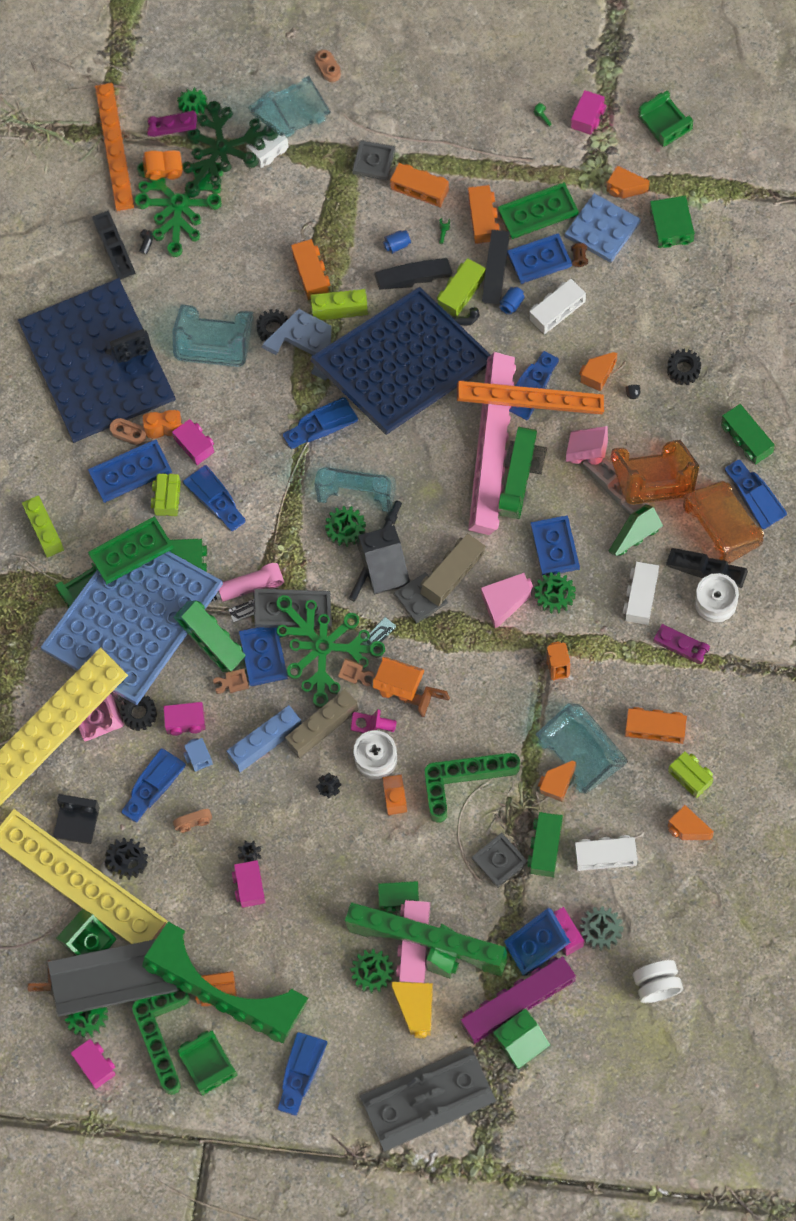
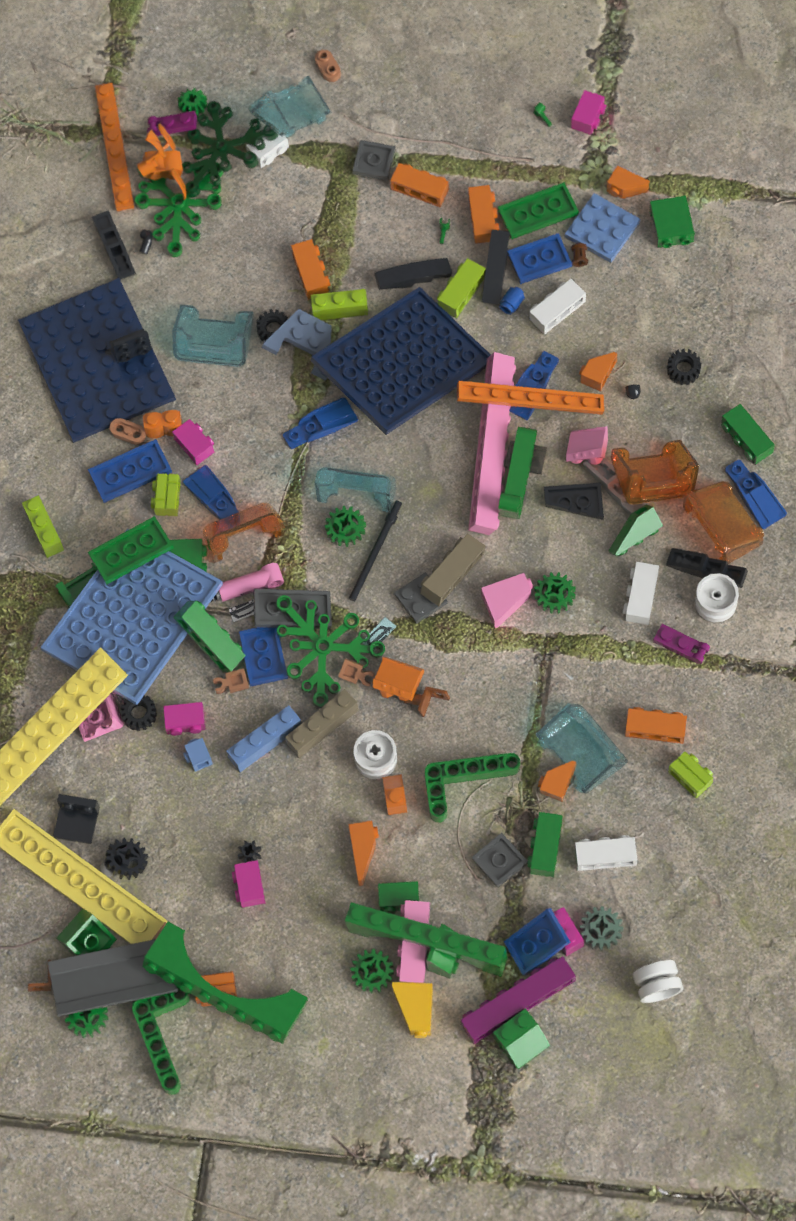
dark pink brick [71,1039,116,1089] -> none
blue piece [122,749,186,823] -> none
nougat plate [173,809,213,833] -> none
green panel [177,1030,238,1096] -> none
blue piece [278,1032,327,1116] -> none
black gear [316,772,342,799] -> none
dark pink bracket [350,709,396,733] -> none
slope [356,525,410,595] -> none
dark grey hinge [360,1046,496,1152] -> none
blue brick [383,230,411,254] -> none
black arm [455,307,480,326] -> none
blue plate [531,515,580,577] -> none
orange brick [547,642,570,680] -> none
green panel [638,90,693,147] -> none
orange slope [668,805,714,840] -> none
none -> orange plant [137,123,186,200]
none -> clear orange windscreen [203,503,285,563]
none -> orange slope [349,821,379,886]
none -> black wing [544,483,604,520]

